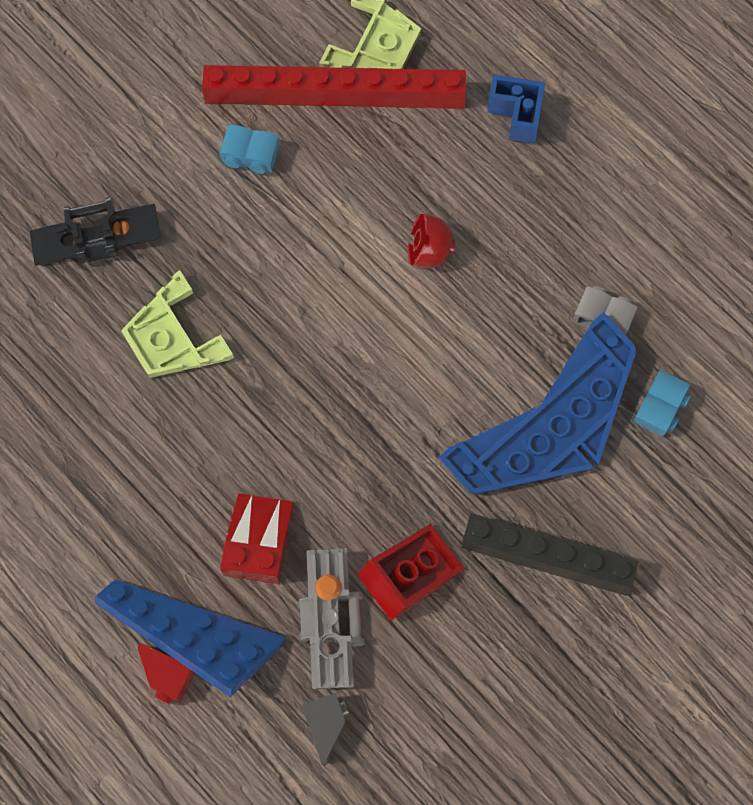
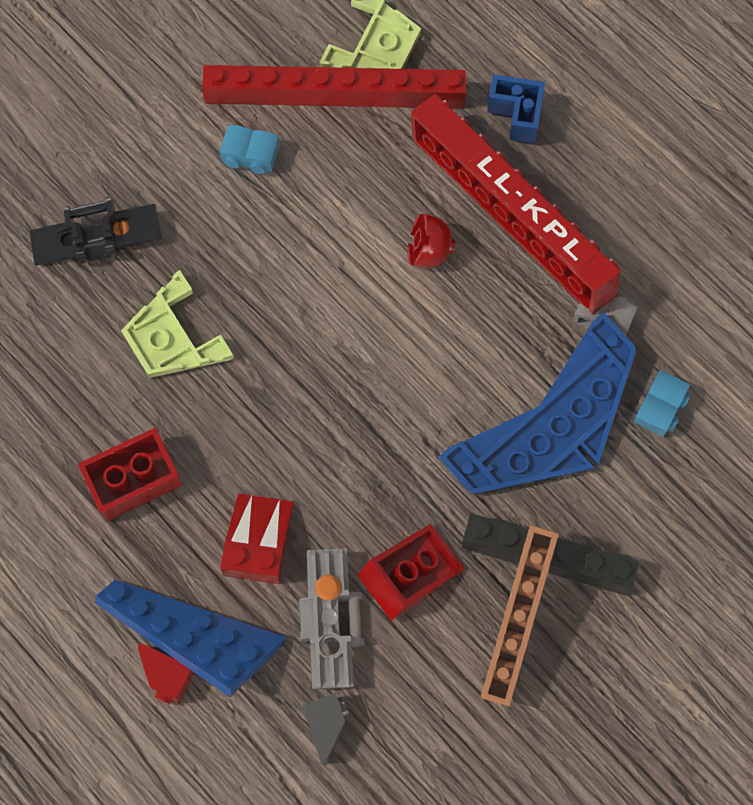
none -> red brick [78,427,183,522]
none -> red brick [411,94,621,315]
none -> nougat brick [481,525,559,706]

